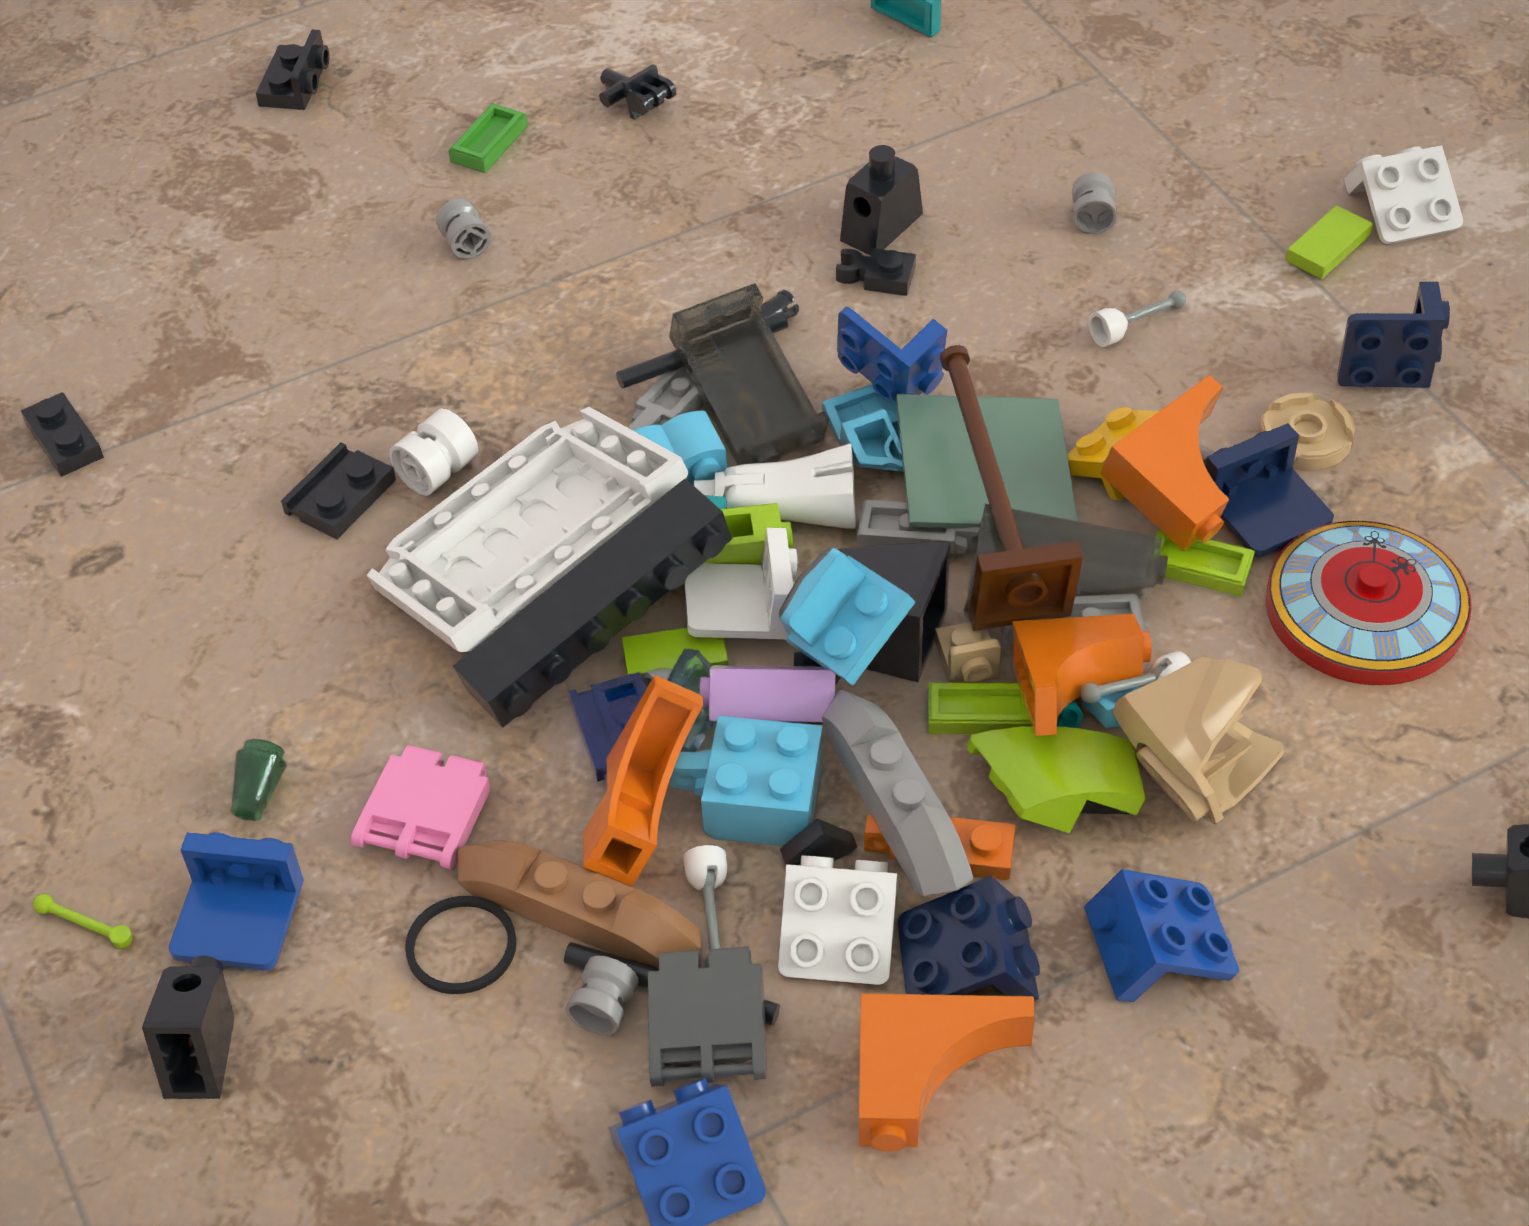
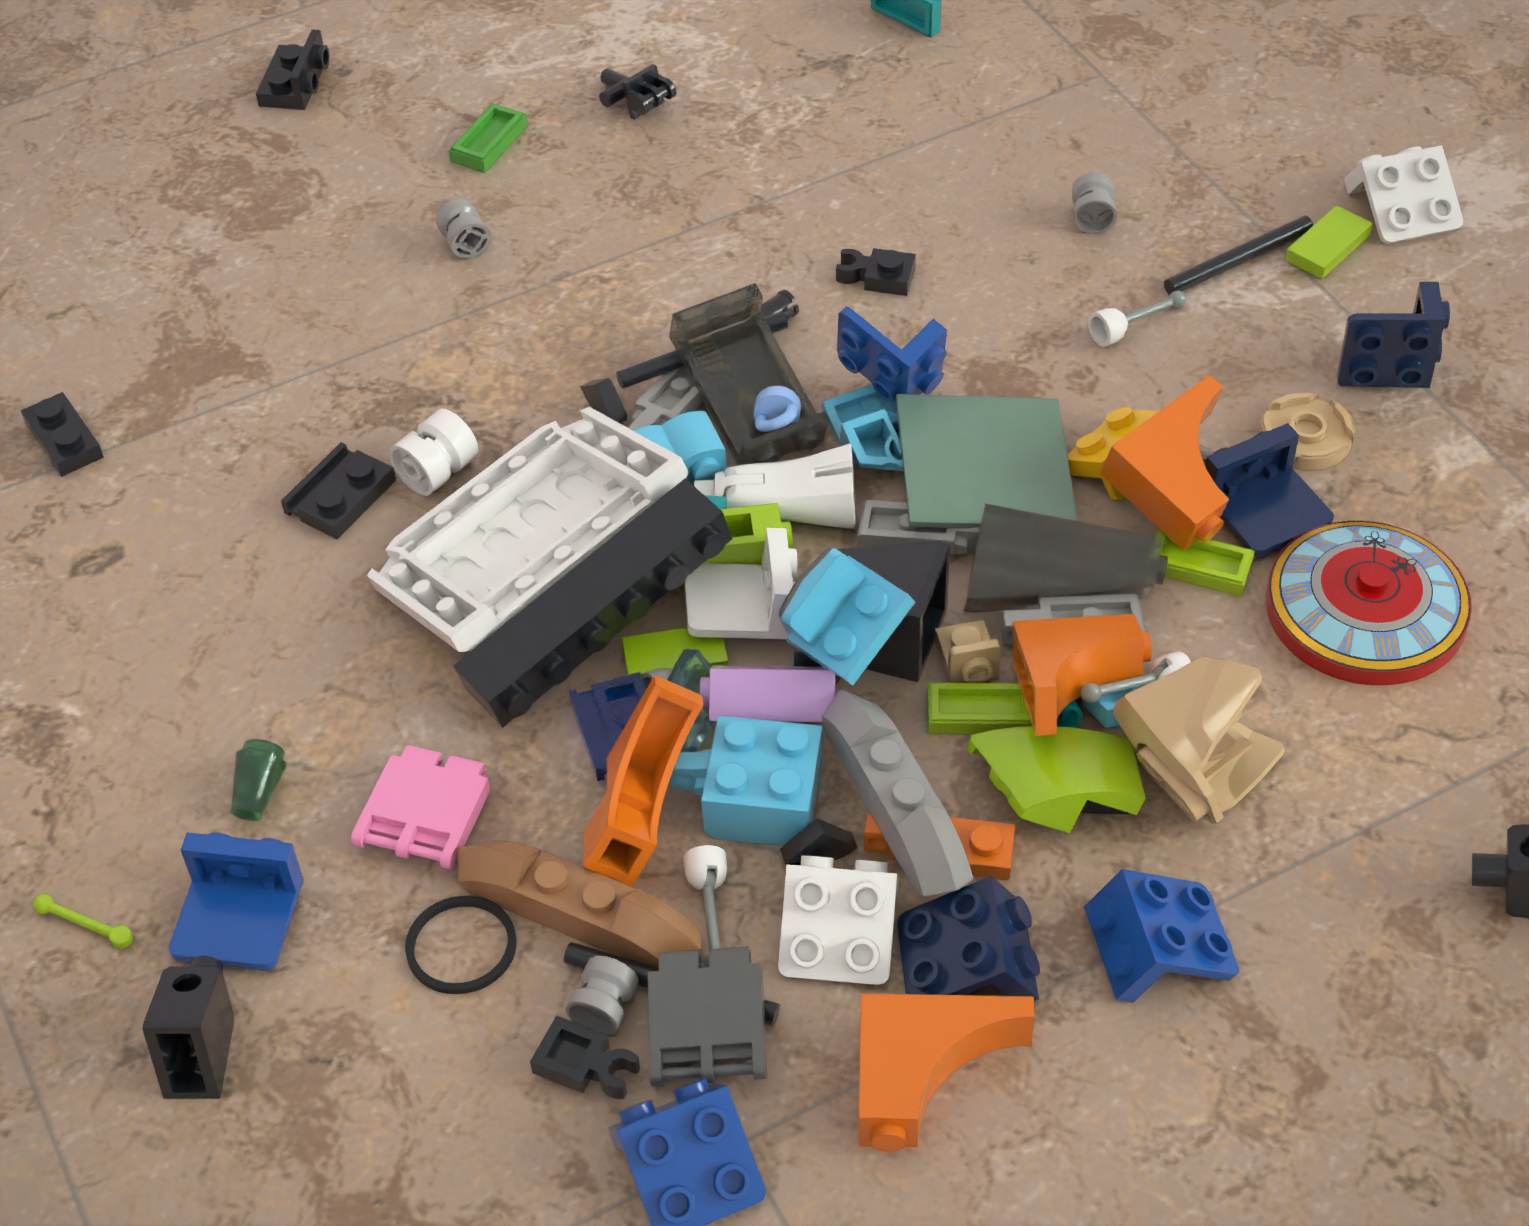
black torso [840,145,923,256] -> none
reddish brown tile [940,345,1084,631] -> none
none -> black plate [530,1015,640,1099]
none -> black tile [580,378,628,423]
none -> light blue tile [753,386,801,434]
none -> black bar [1164,215,1313,295]

